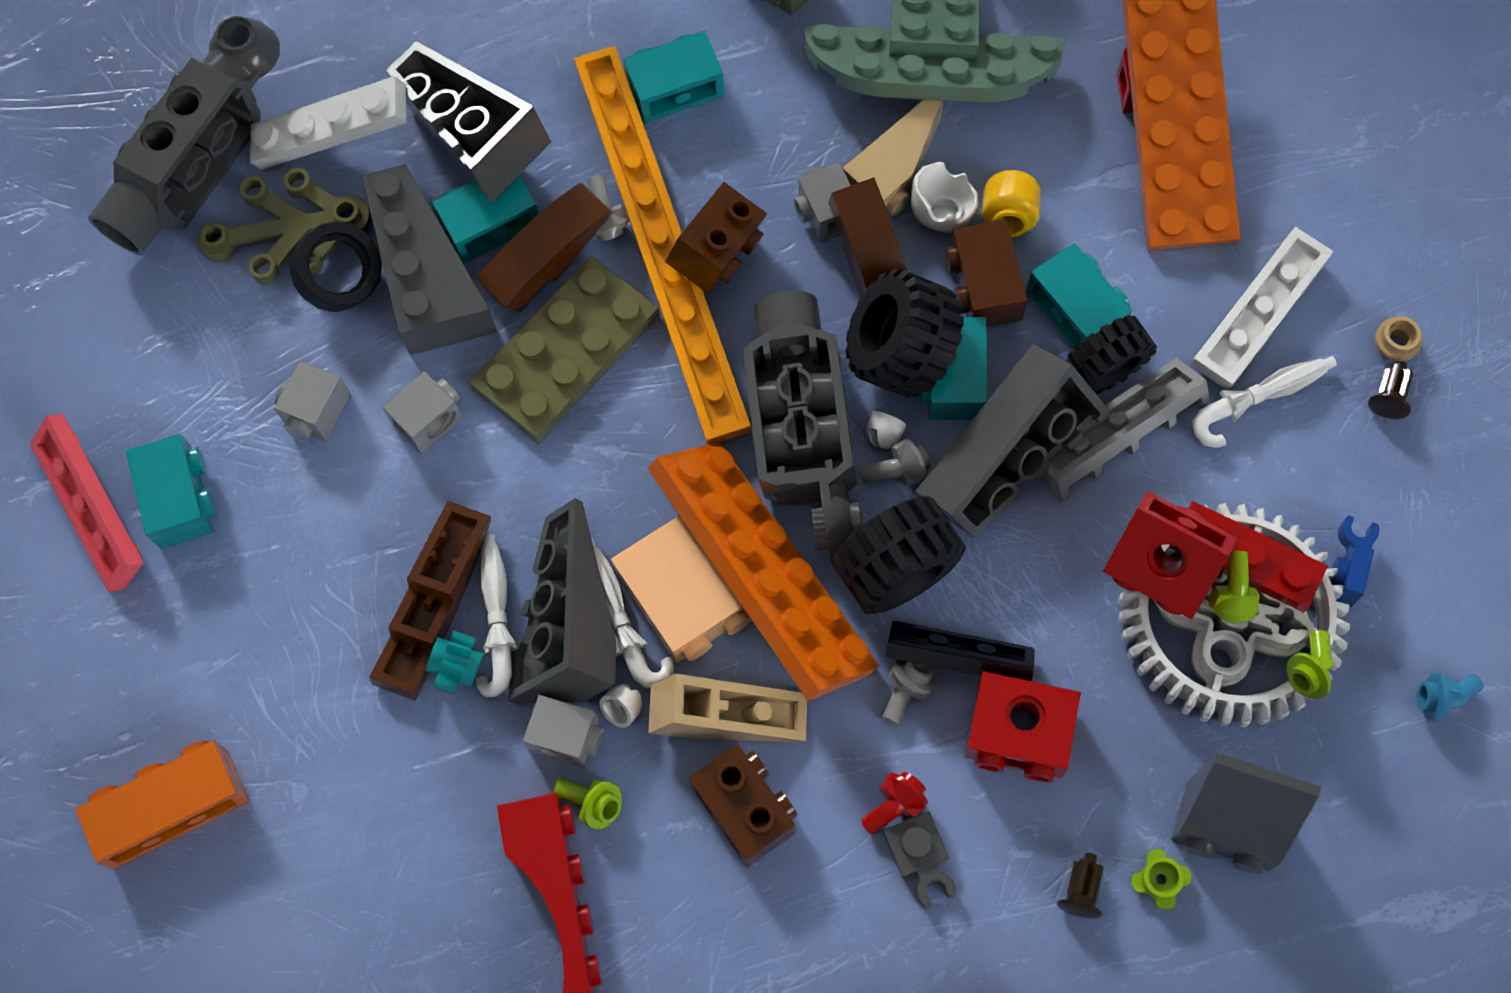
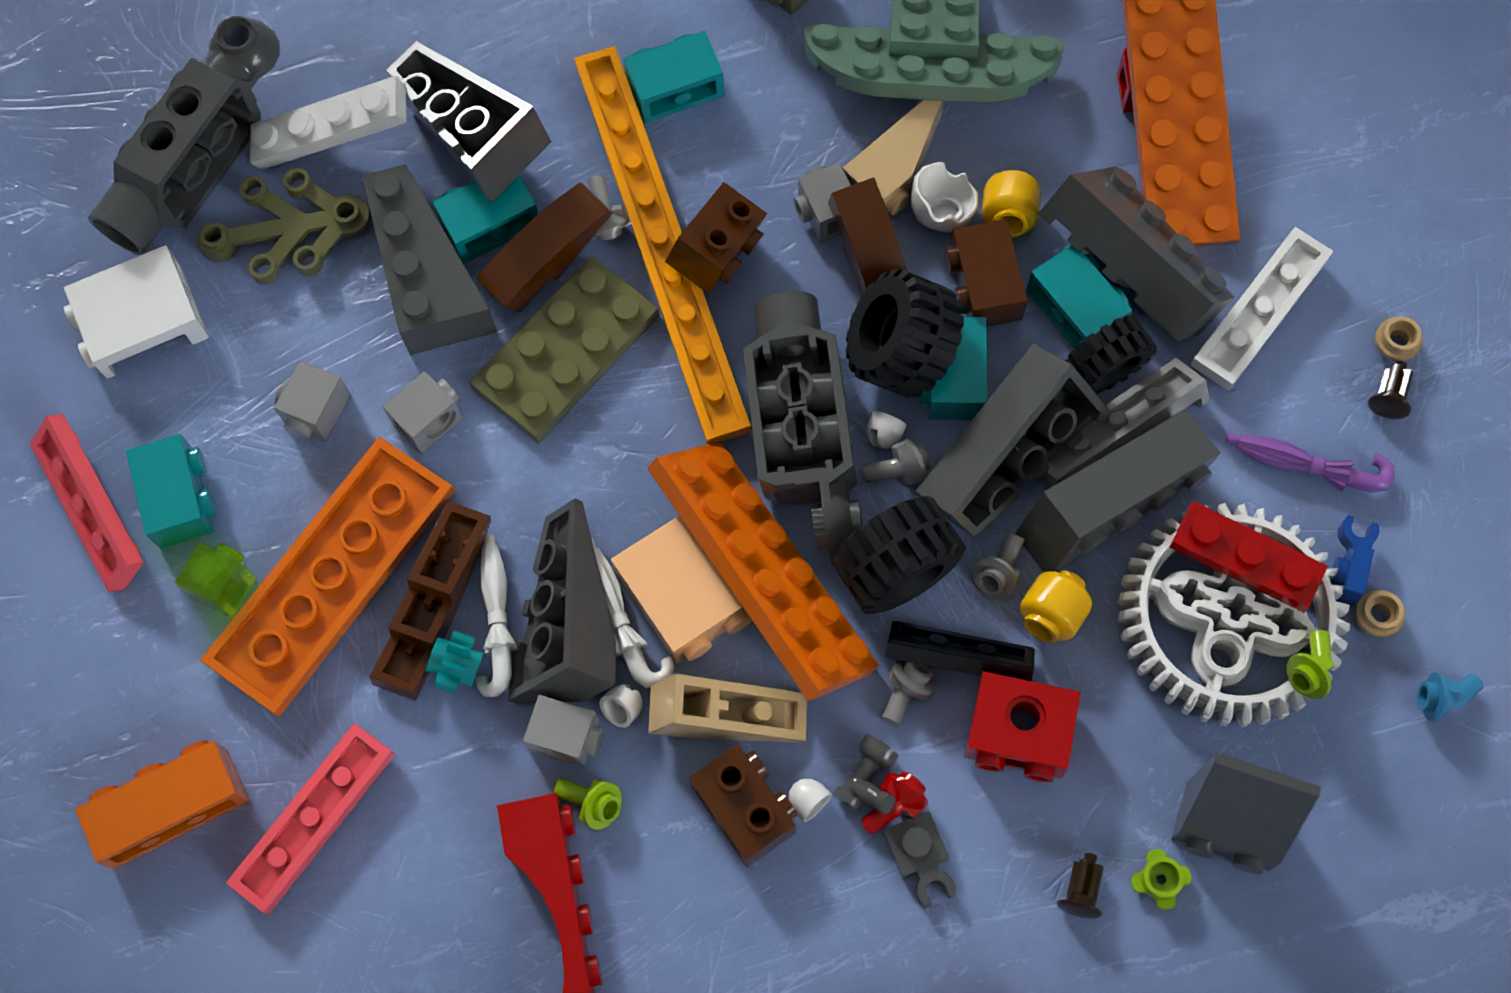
black tyre [290,221,382,312] -> none
red brick [1102,490,1237,620] -> none
white piece [1192,356,1337,448] -> none
lime plate [1208,551,1260,623] -> none
none -> white panel [64,245,210,379]
none -> clear neon green brick [175,542,256,619]
none -> orange plate [200,437,456,717]
none -> coral plate [226,723,396,915]
none -> white hinge [789,779,832,823]
none -> dark grey piece [832,734,899,814]
none -> light grey plate [972,533,1025,599]
none -> dark grey wedge [1015,410,1220,572]
none -> yellow head [1020,570,1093,644]
none -> dark grey wedge [1038,166,1235,341]
none -> medium lavender piece [1225,432,1395,493]
none -> tan plate [1355,590,1405,638]

